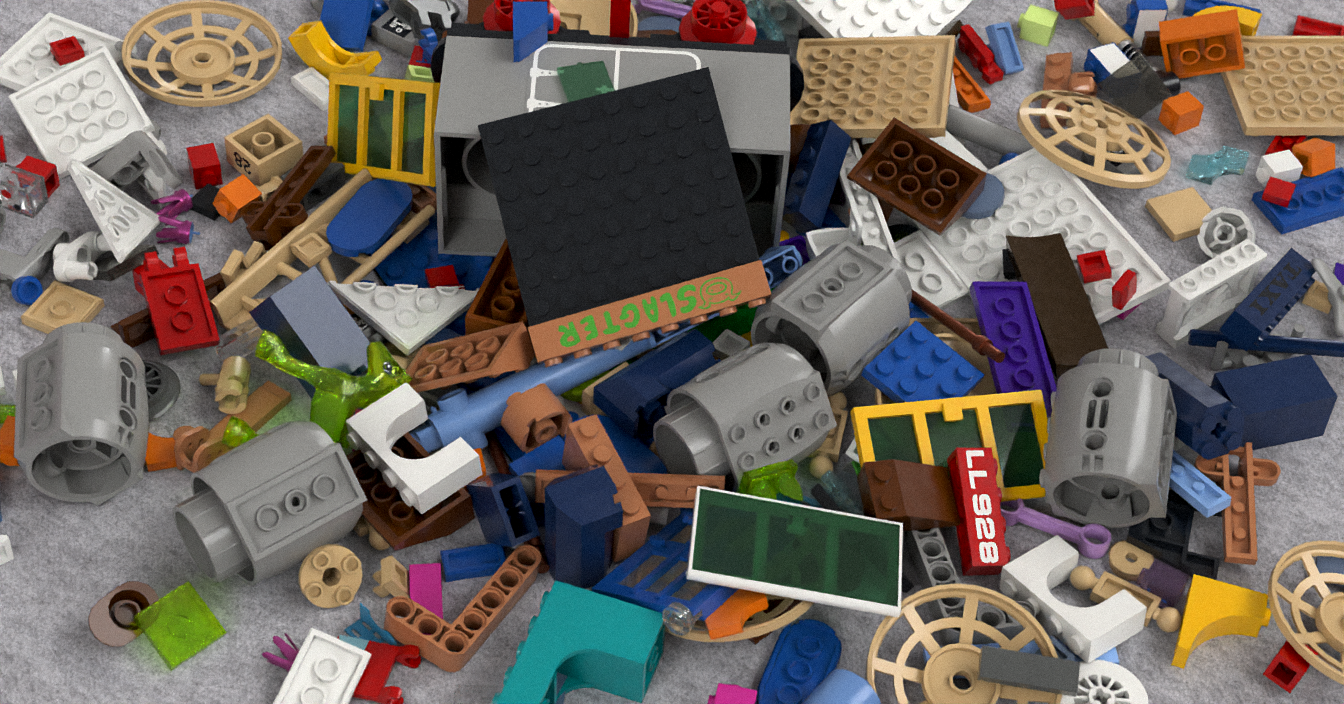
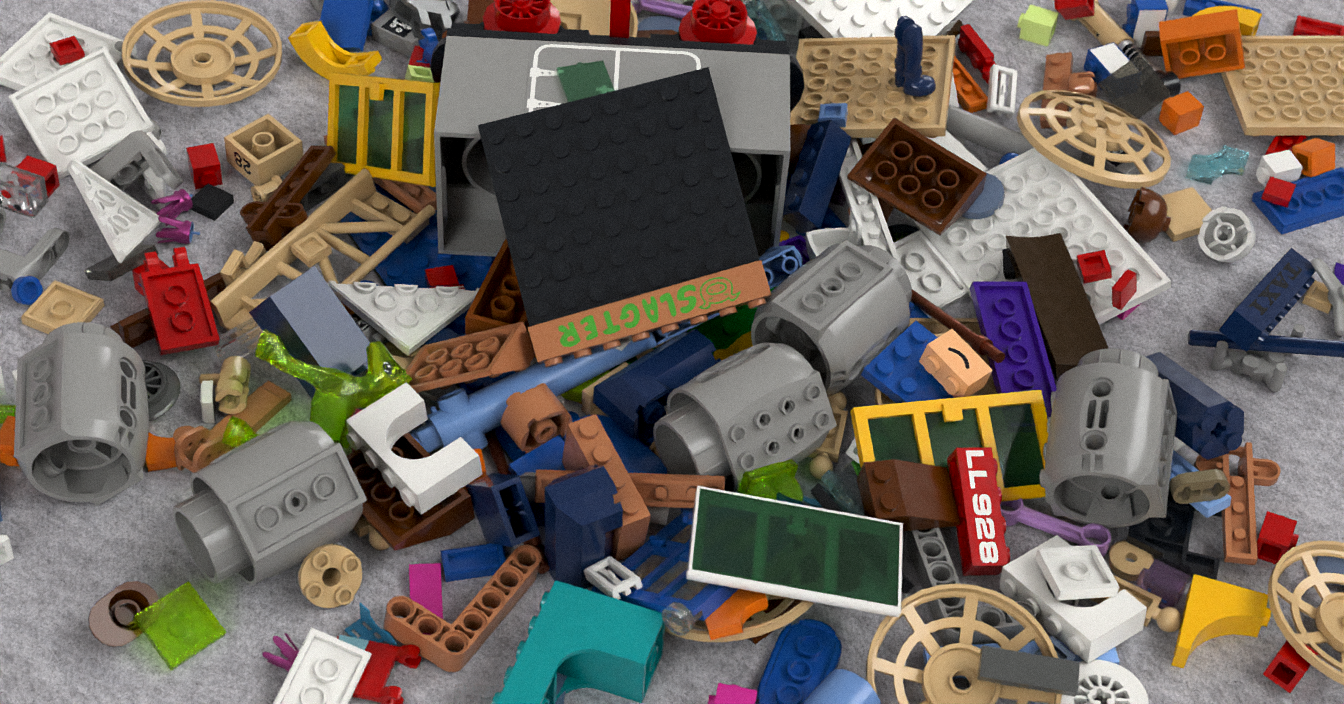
white connector [53,231,112,282] -> none
orange brick [212,174,262,224] -> none
white tile [291,67,344,111] -> none
blue tile [326,179,413,257] -> none
tan tile [373,555,410,597] -> none
blue slope [513,2,553,62] -> none
white plate [712,329,750,360] -> none
medium blue tile [985,21,1024,76] -> none
white fence [1155,239,1267,349] -> none
dark blue brick [1210,354,1338,450] -> none
none -> white tile [200,380,216,423]
none -> white tile [584,556,643,600]
none -> medium blue tile [818,103,848,127]
none -> dark blue piece [894,16,936,96]
none -> light nougat brick [919,329,993,398]
none -> white tile [987,64,1018,119]
none -> white tile [1035,545,1119,607]
none -> reddish brown cylinder [1123,187,1171,243]
none -> dark tan beam [1169,469,1230,504]
none -> red brick [1257,511,1299,564]

